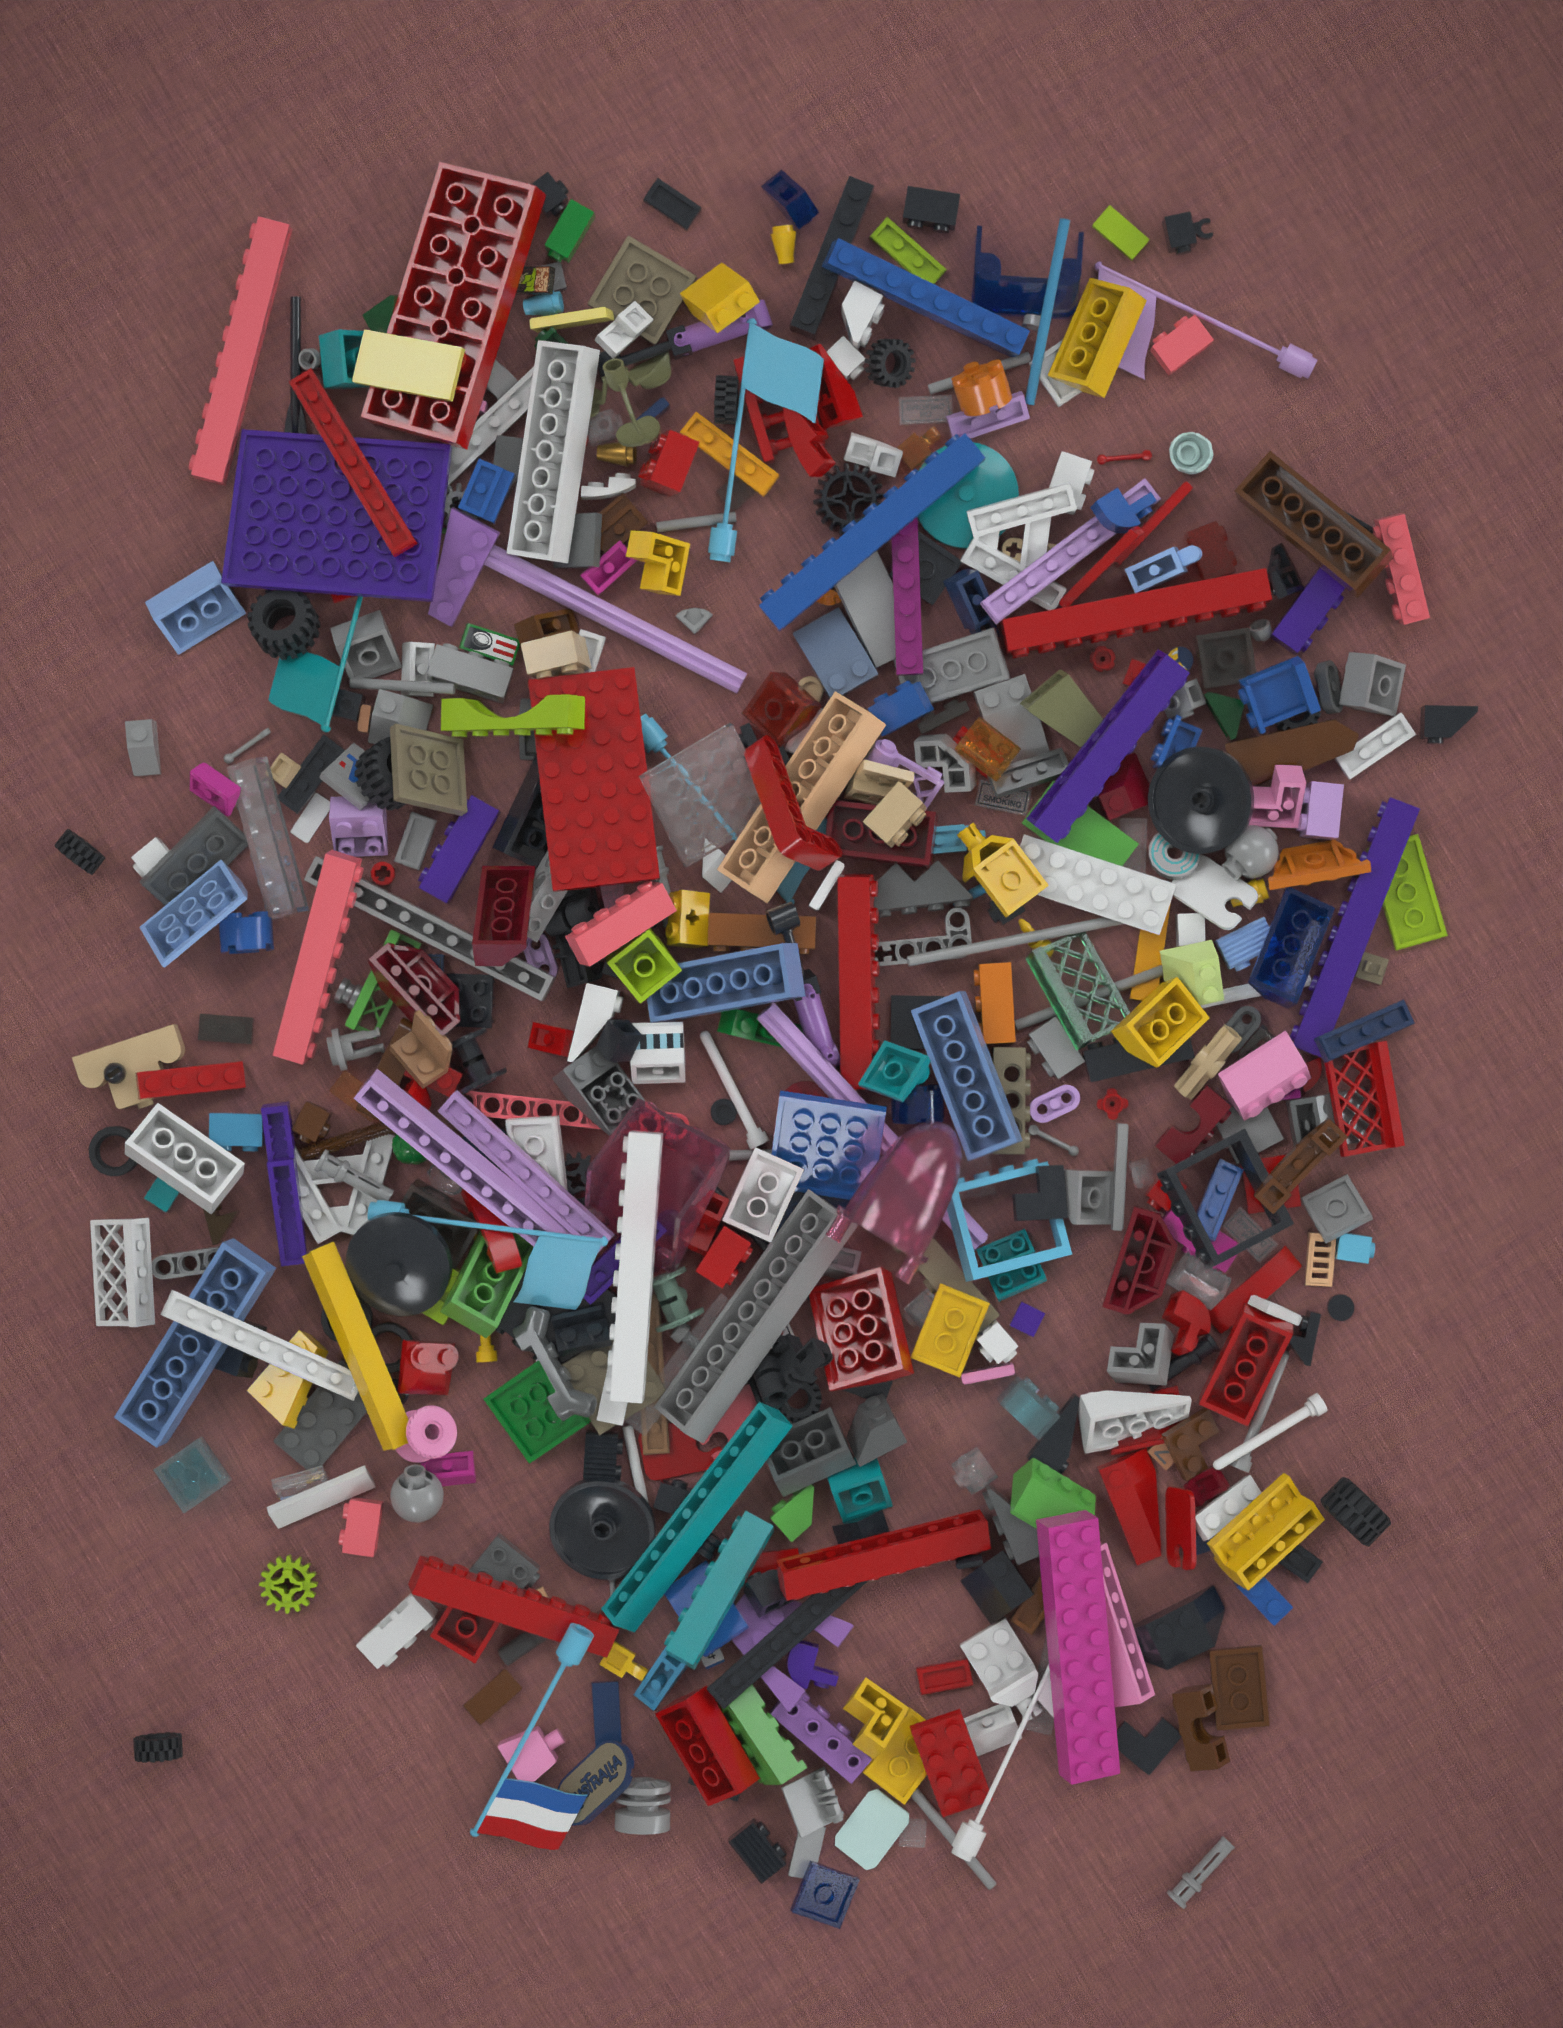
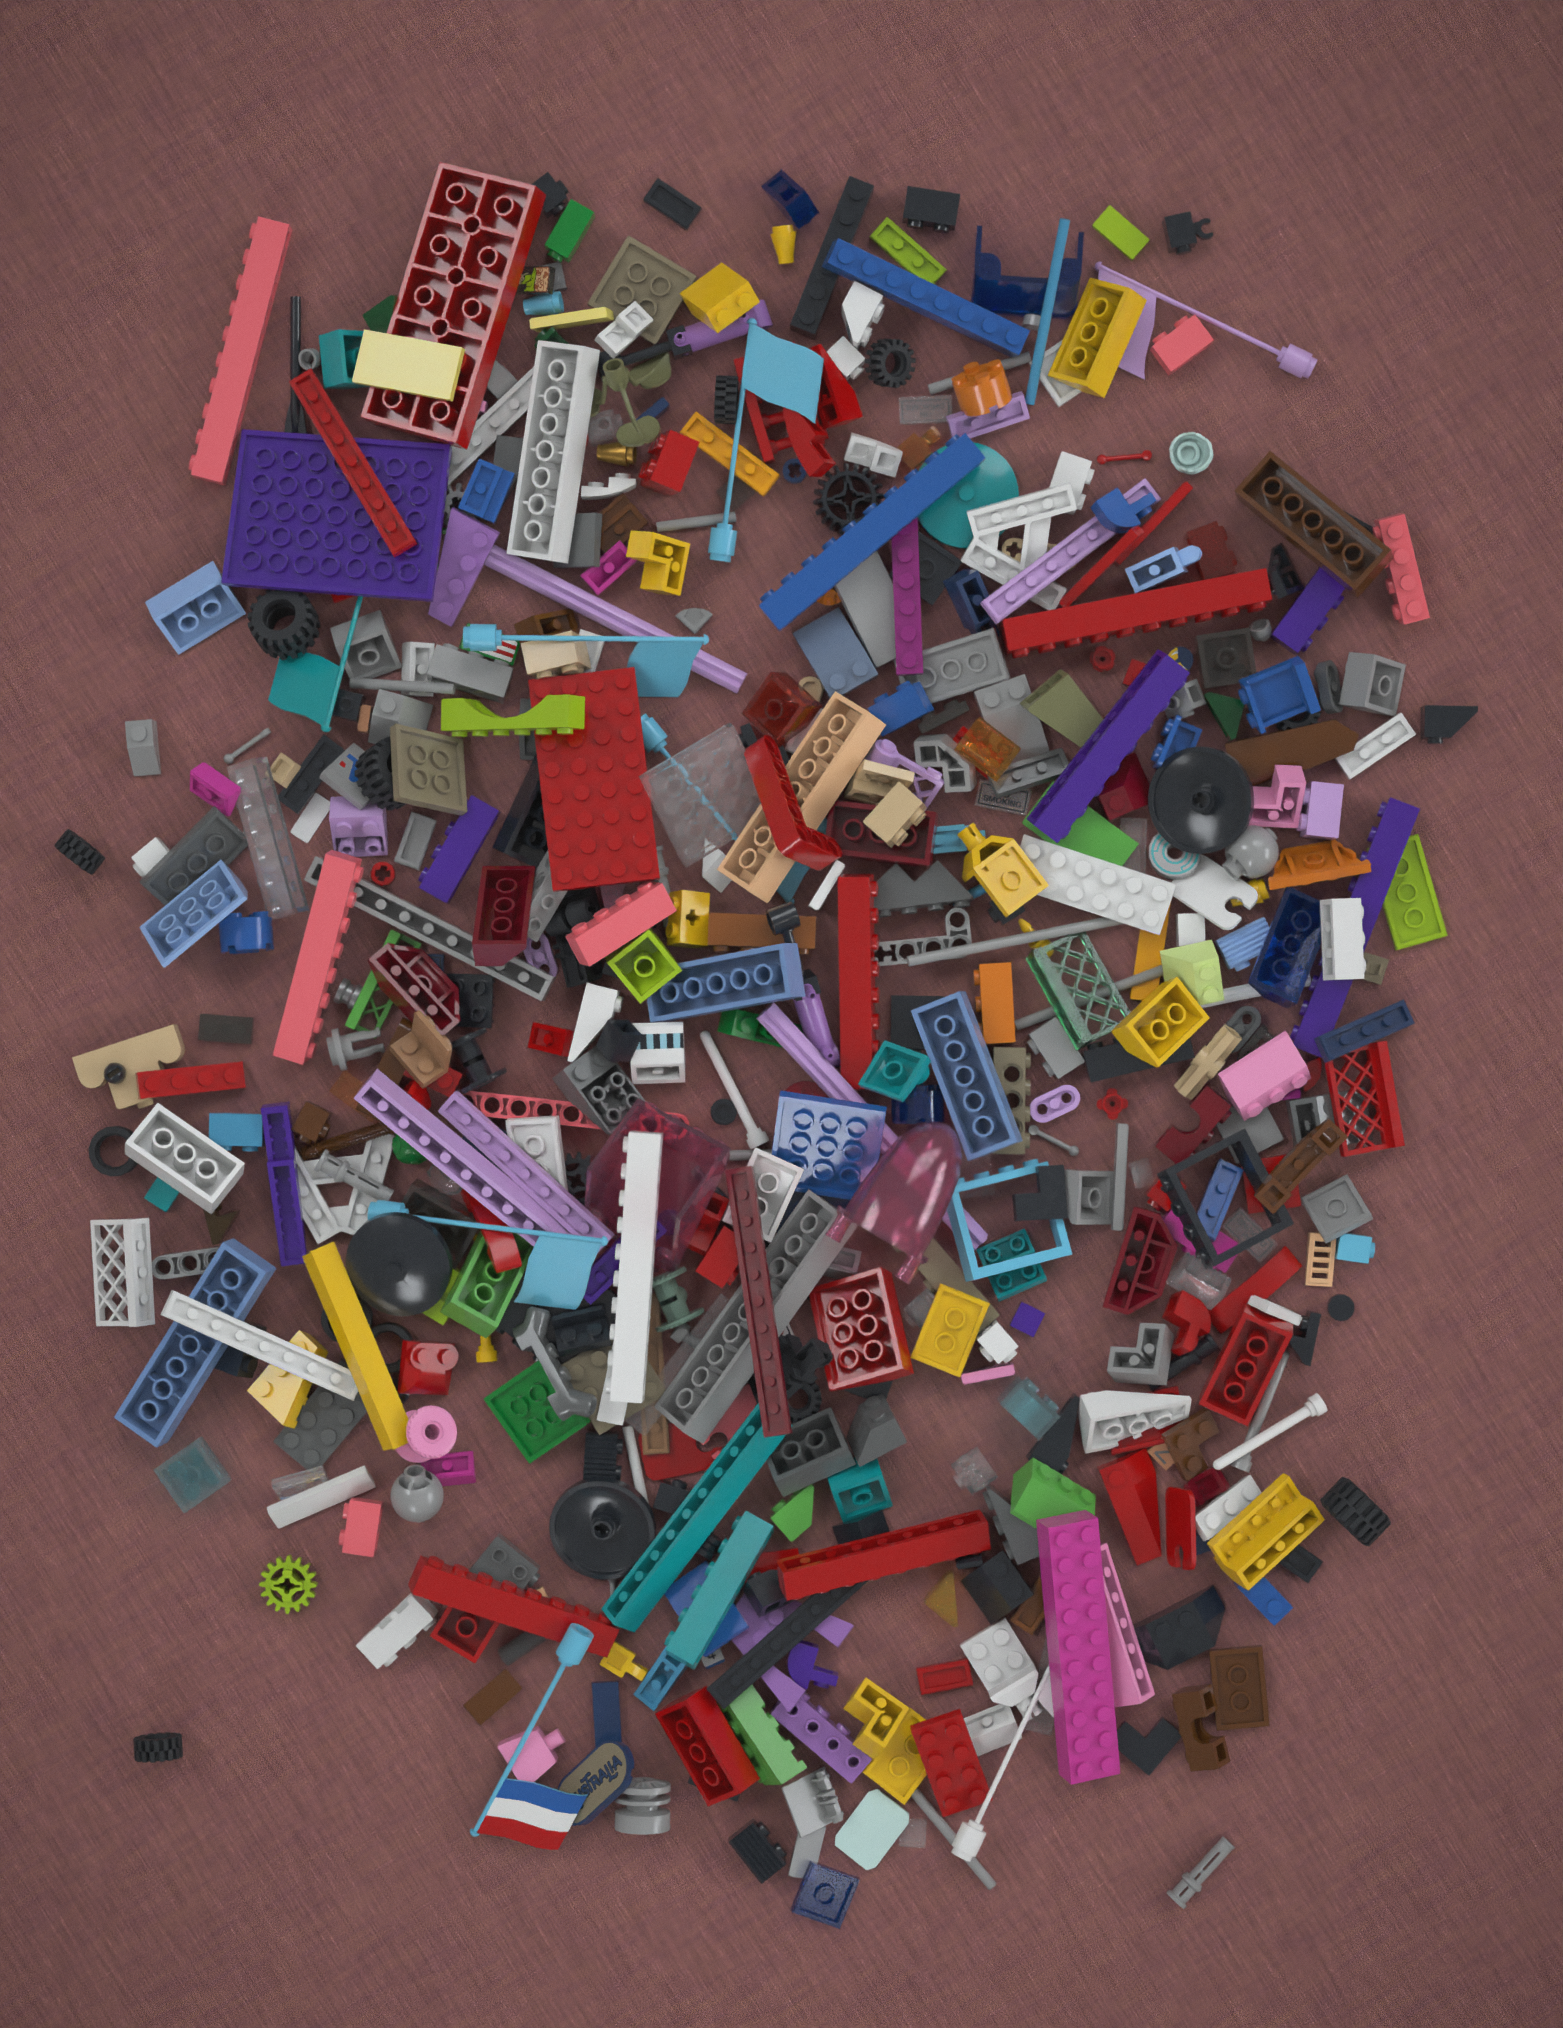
none -> medium azure flag [463,624,709,697]
none -> dark red plate [725,1166,792,1438]
none -> dark blue bush [783,458,806,484]
none -> clear yellow slope [923,1570,958,1627]
none -> white brick [1320,898,1366,980]

